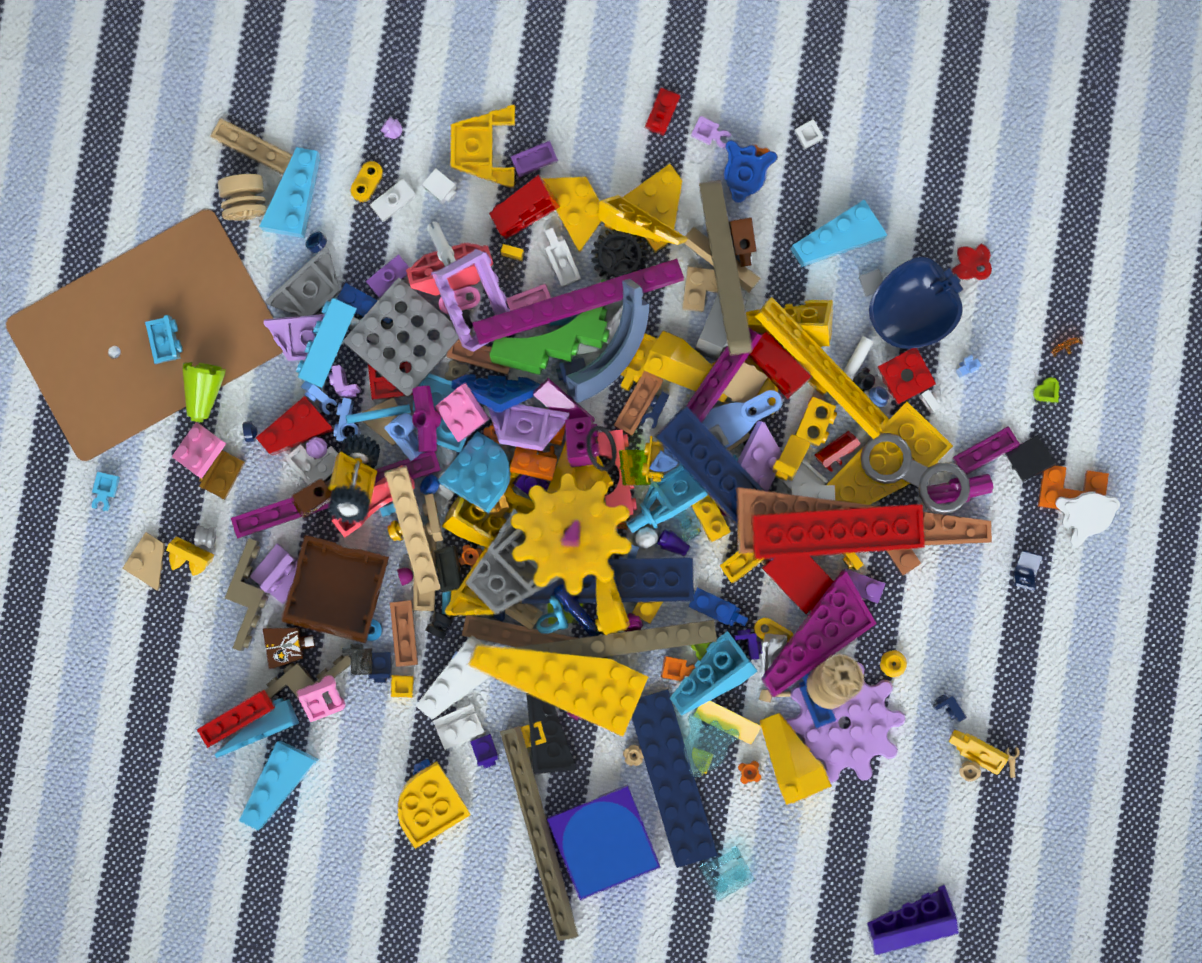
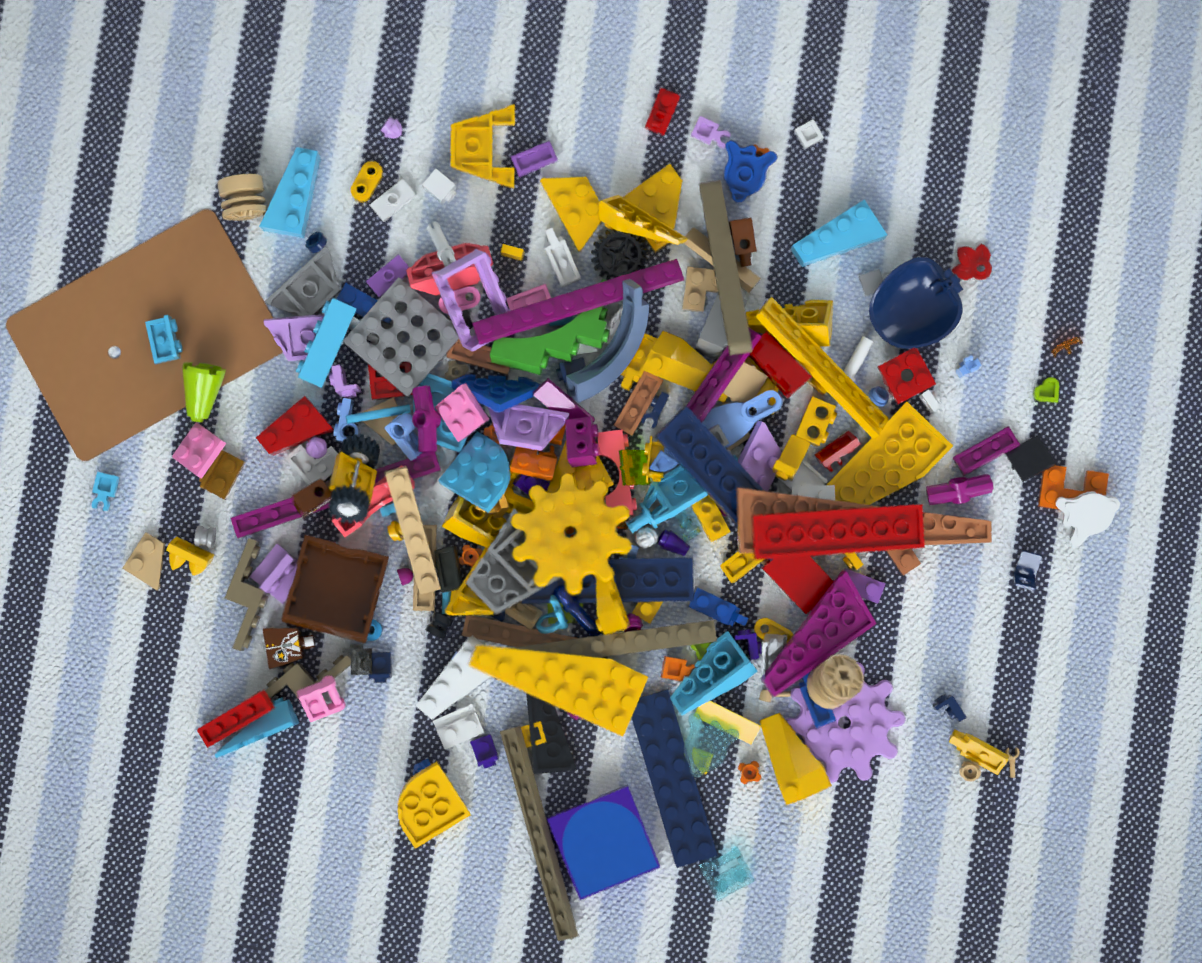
tan tile [210,118,293,175] -> none
medium azure wedge [239,741,319,830] -> none
dark blue tile [242,421,258,443] -> none
light blue plate [301,381,337,415] -> none
nougat plate [390,600,418,667] -> none
yellow tile [391,675,414,698] -> none
blue tile [420,474,440,495] -> none
tan plate [422,493,443,542] -> none
red wedge [489,175,560,239] -> none
magenta slope [561,520,581,547] -> none
black tyre [586,426,616,471] -> none
tan plate [623,745,643,766] -> none
black plate [853,367,875,392] -> none
flat silver bar [860,433,970,514] -> none
dark purple wedge [867,884,959,955] -> none
yellow plate [880,650,907,677] -> none

